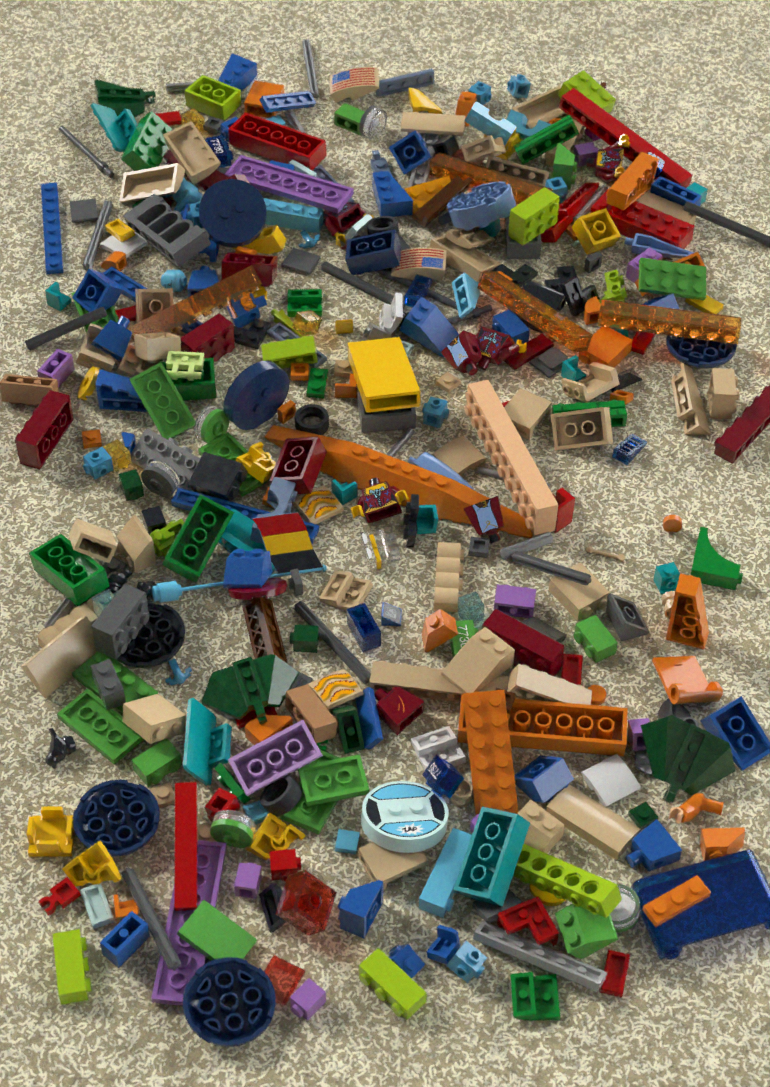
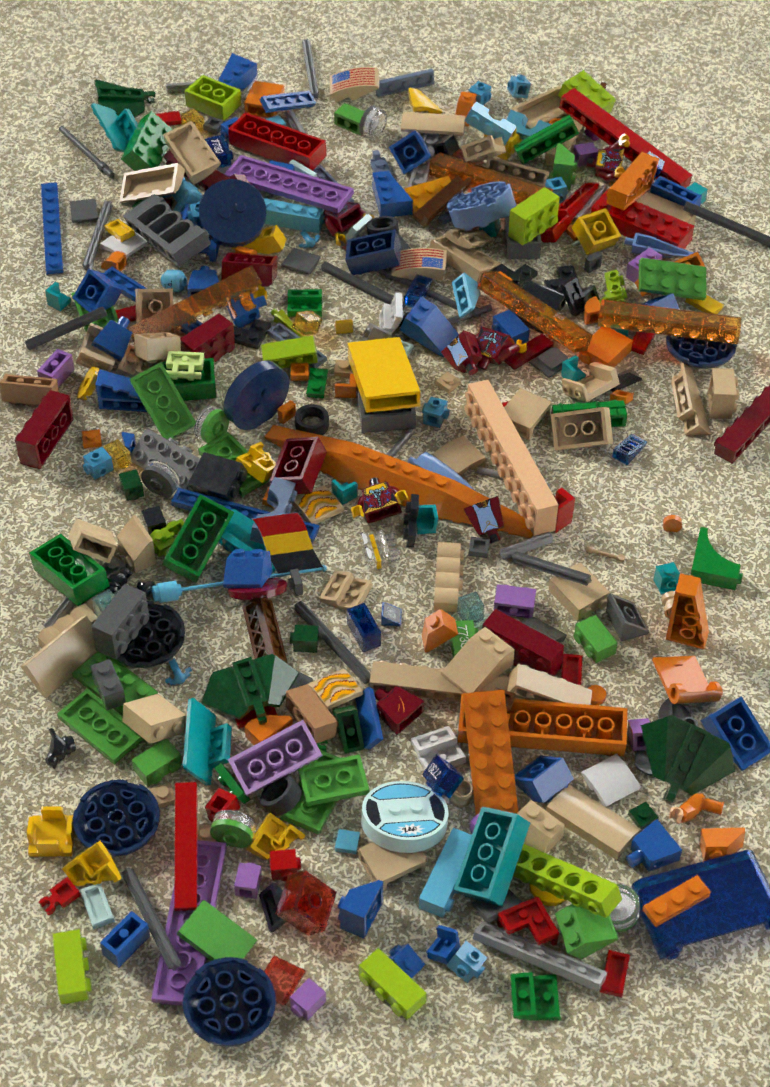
orange panel [113,894,139,925] -> none
medium azure tile [243,800,269,826] -> none

